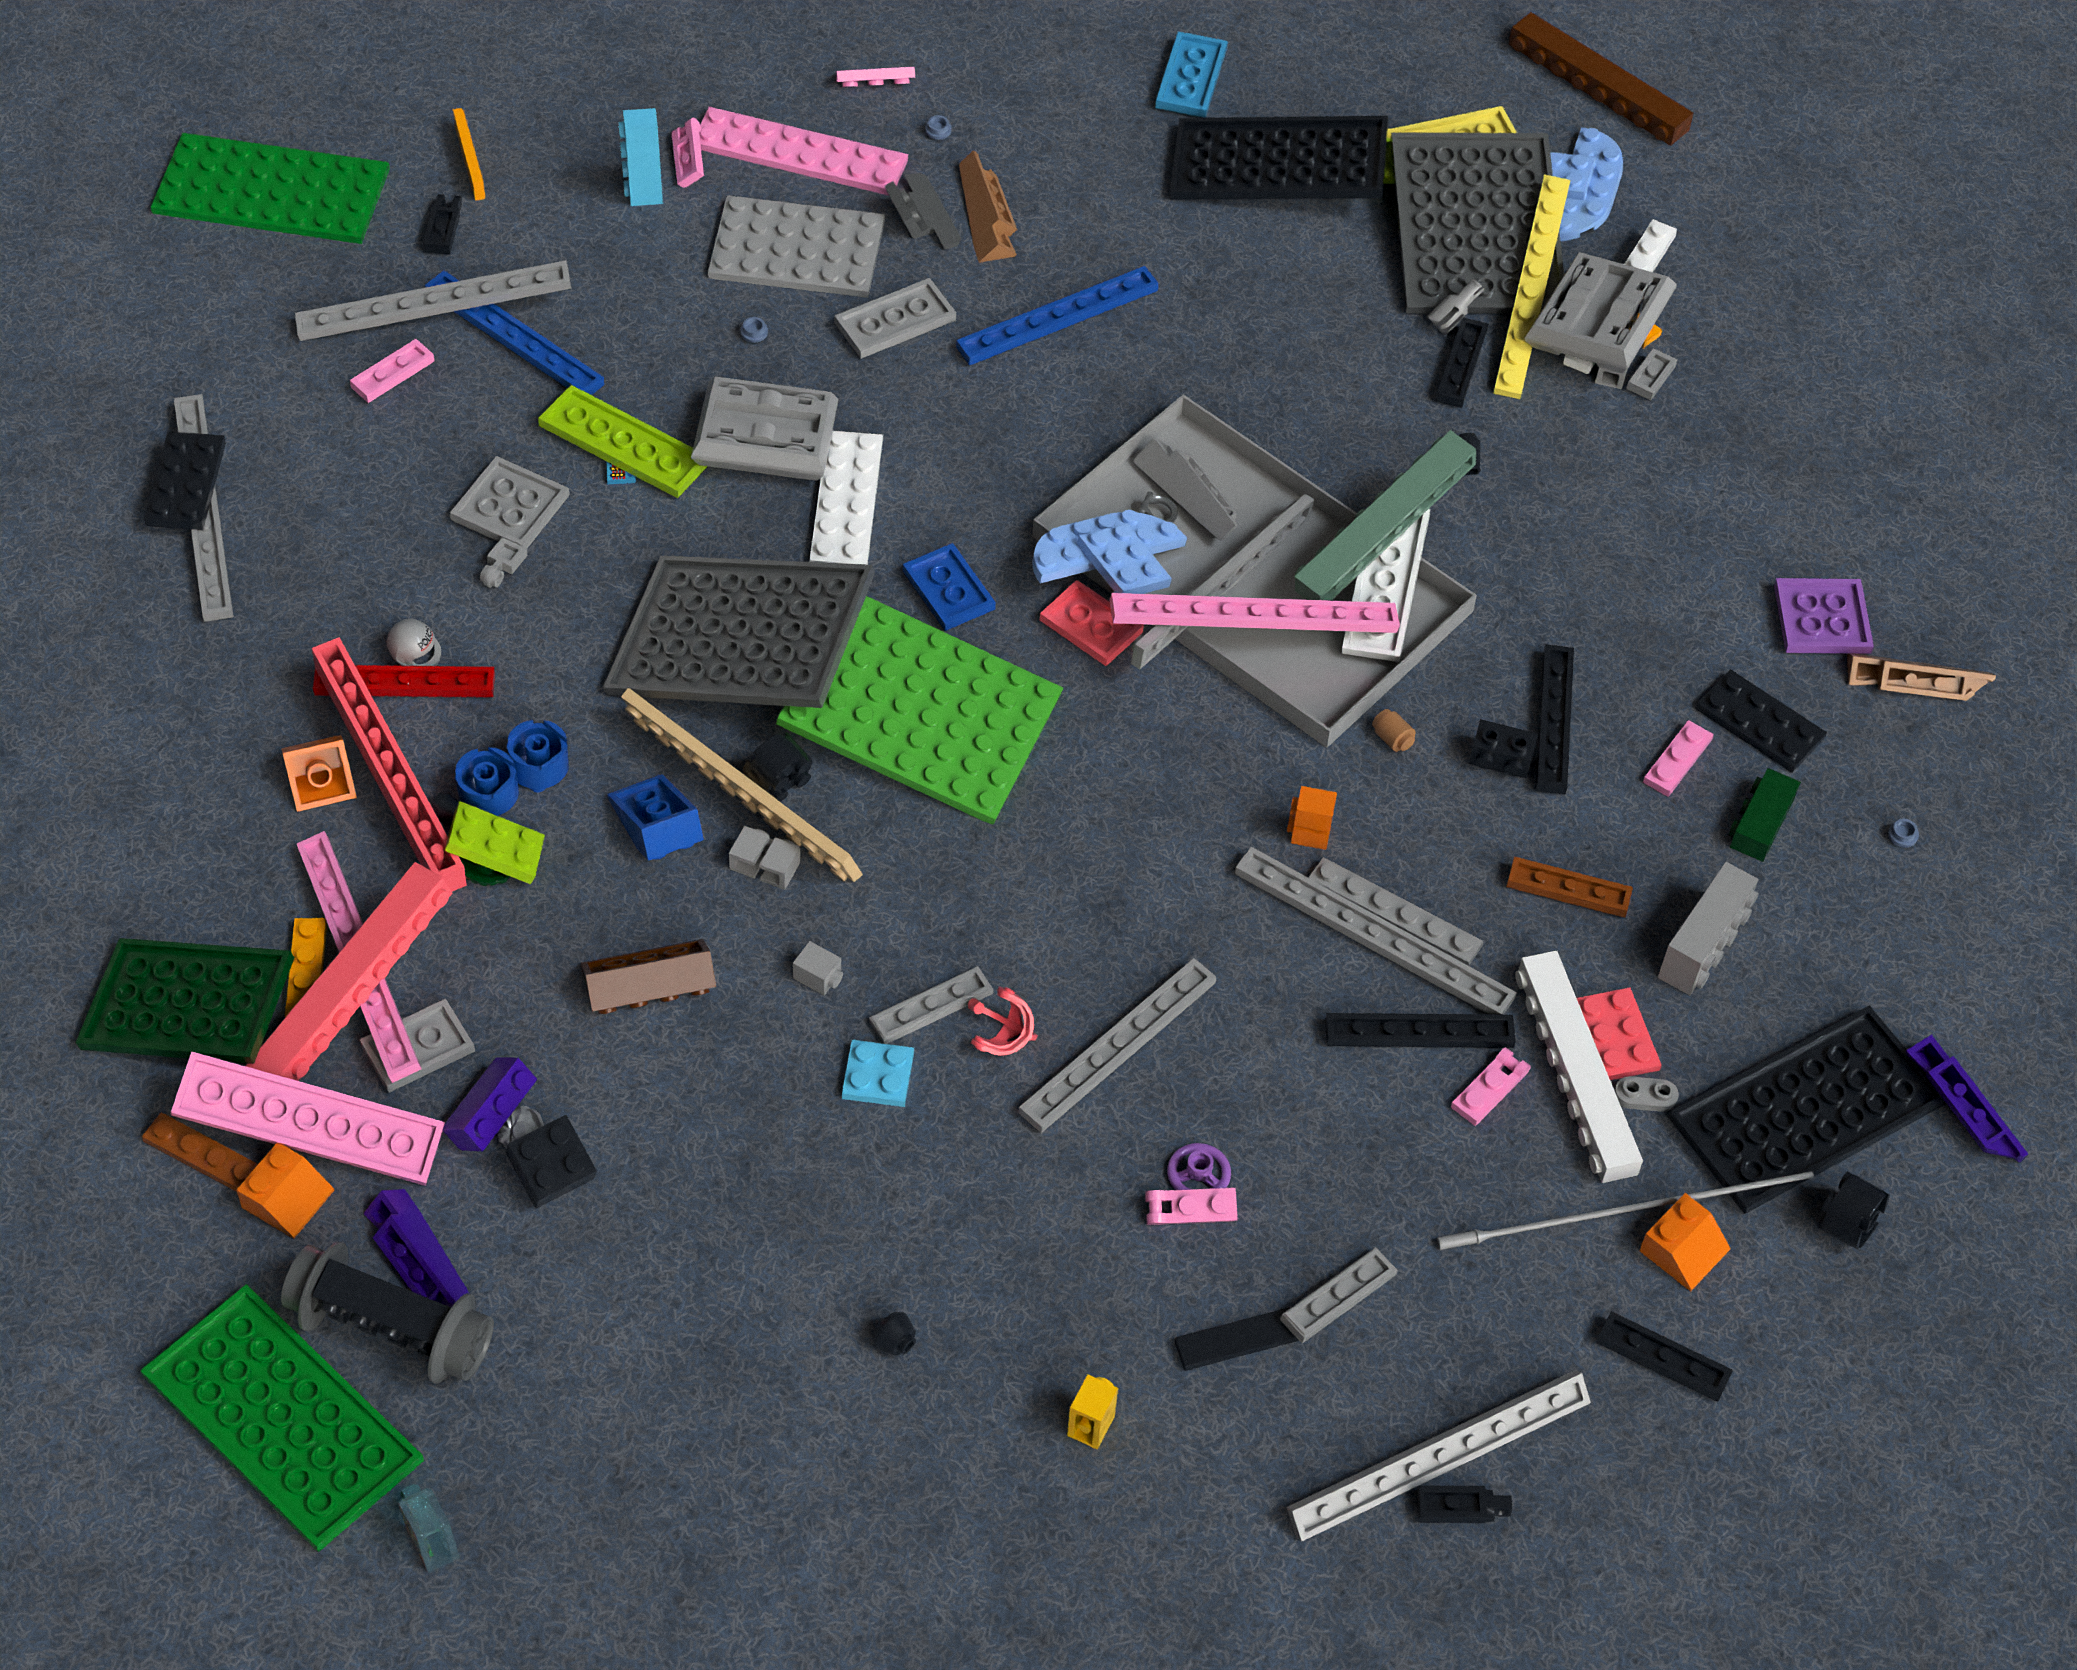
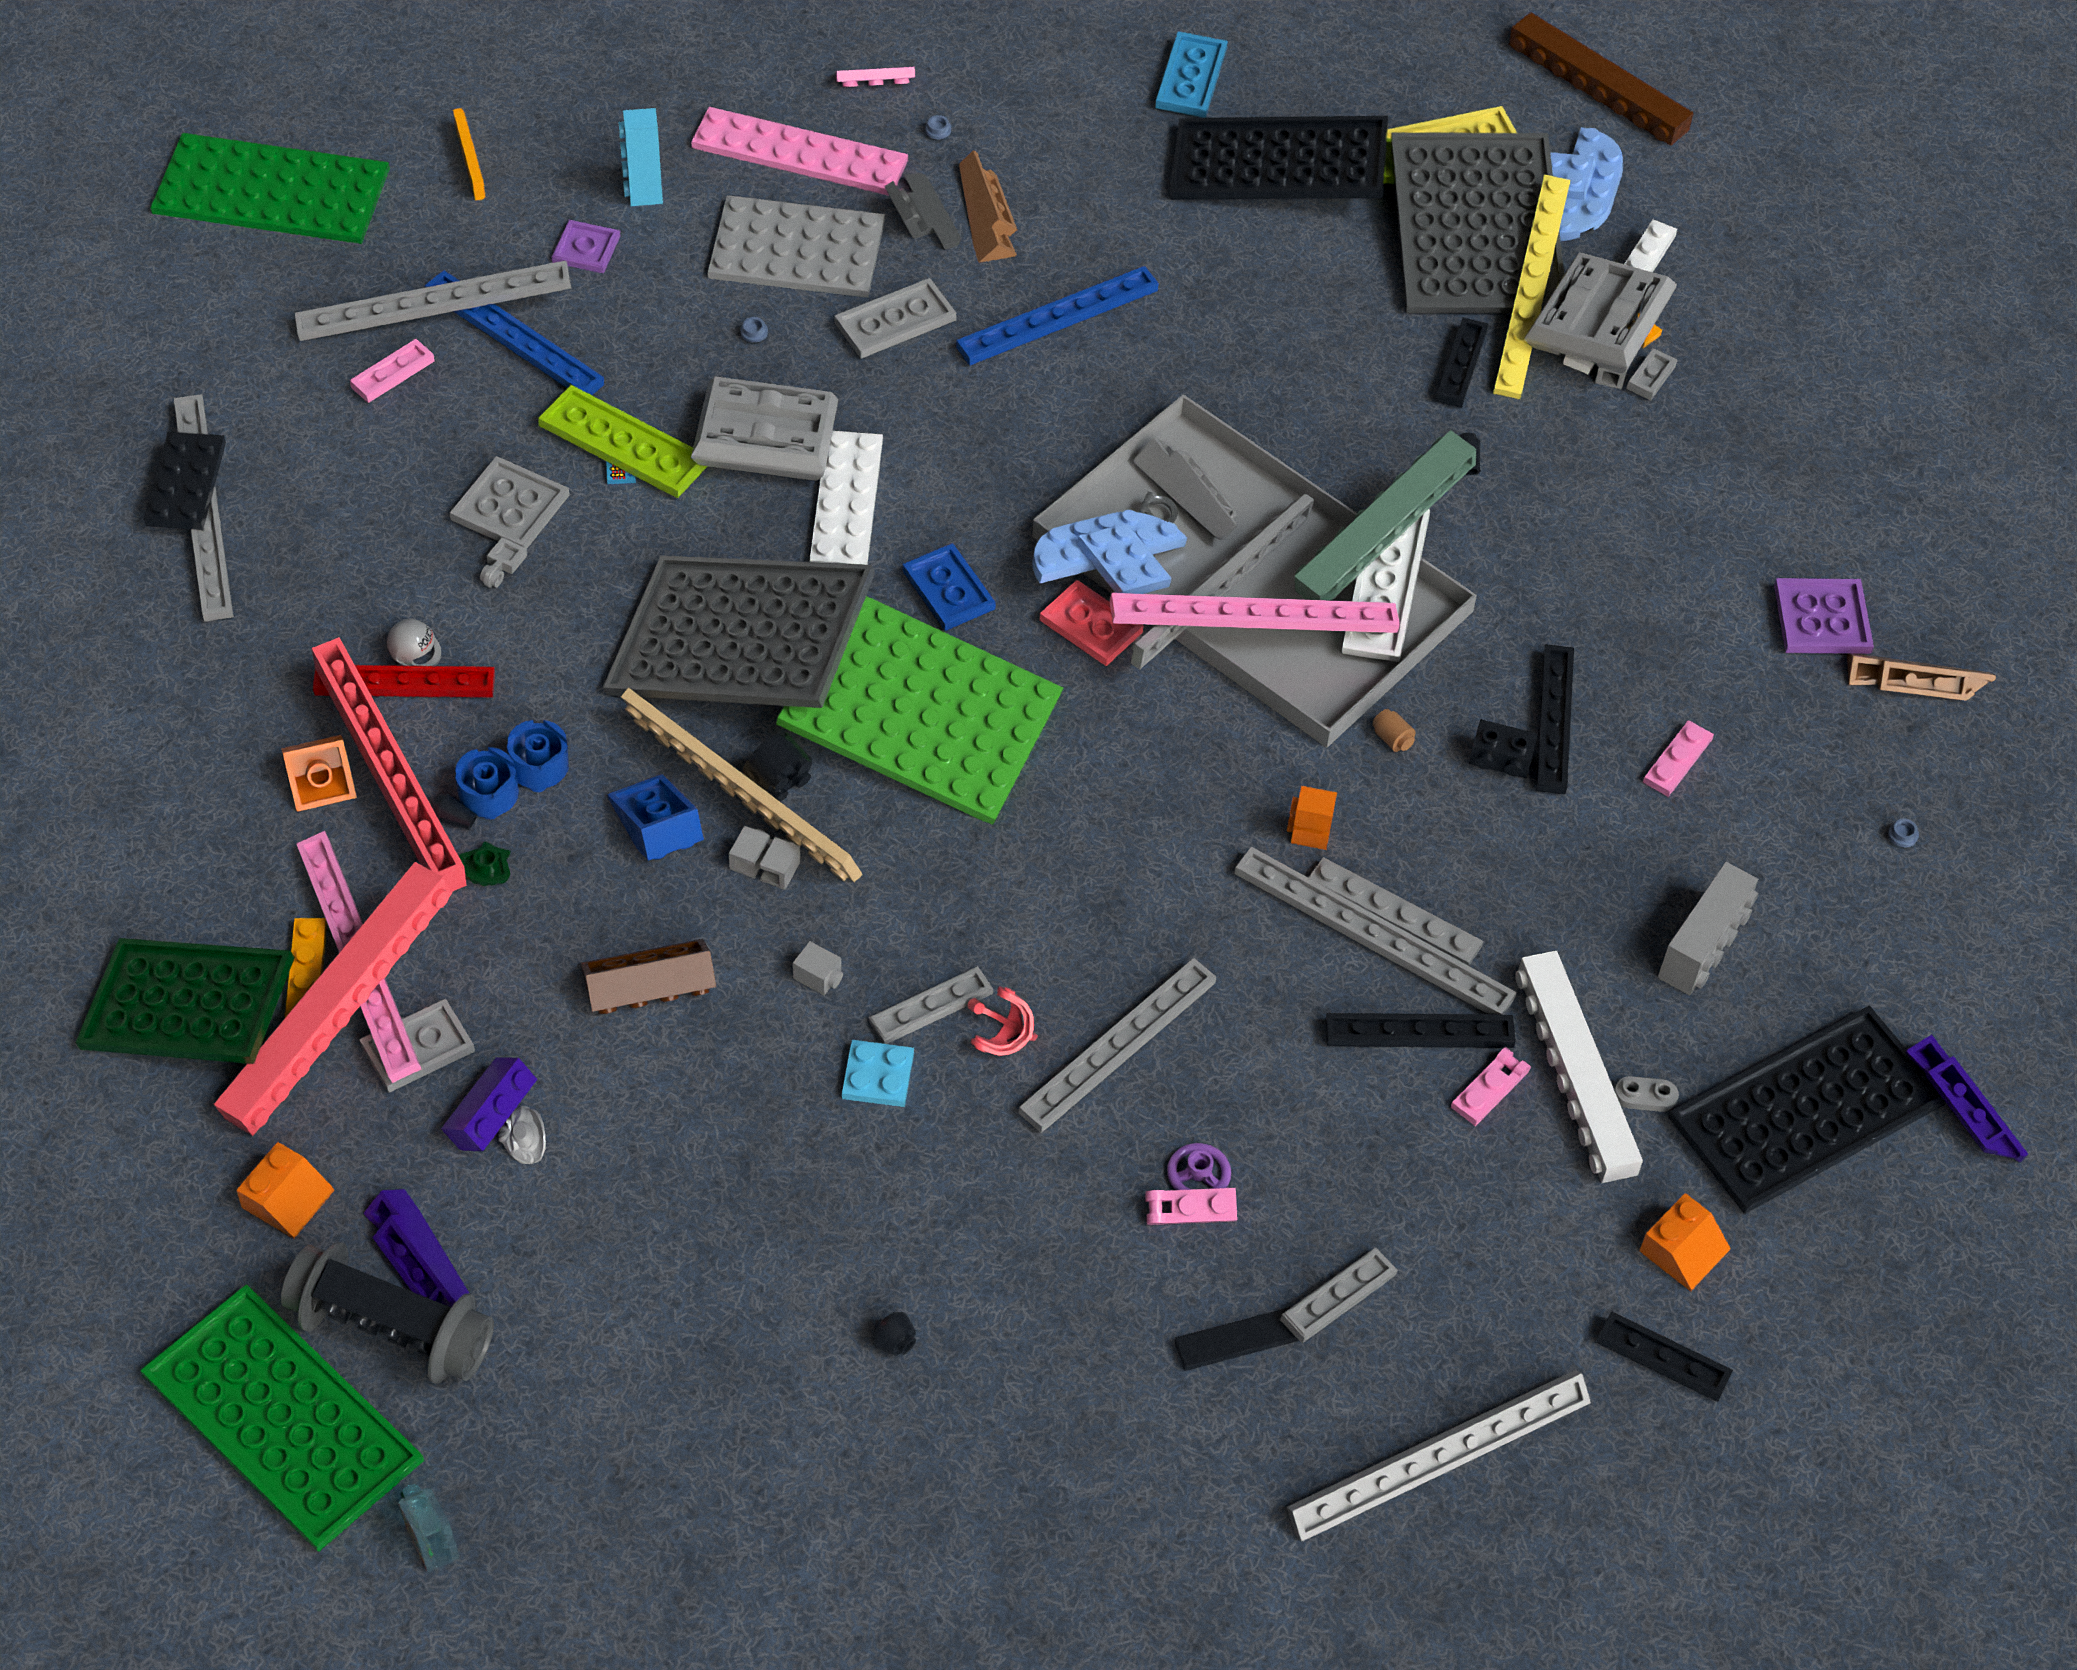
dark orange plate [142,1112,258,1192] -> none
bright pink plate [171,1051,445,1186] -> none
black hinge [422,194,462,255] -> none
lime plate [444,801,545,884] -> none
black brick [505,1115,597,1208] -> none
bright pink plate [672,118,704,188] -> none
yellow brick [1067,1374,1118,1450] -> none
black hinge [1416,1485,1512,1523] -> none
light grey arm [1427,278,1485,335] -> none
light grey piece [1437,1171,1813,1250] -> none
dark orange plate [1506,856,1633,918] -> none
coral plate [1577,988,1662,1080] -> none
black plate [1696,669,1827,773] -> none
dark green brick [1729,768,1801,862] -> none
black brick [1818,1171,1890,1249] -> none
none -> medium lavender tile [552,220,621,273]

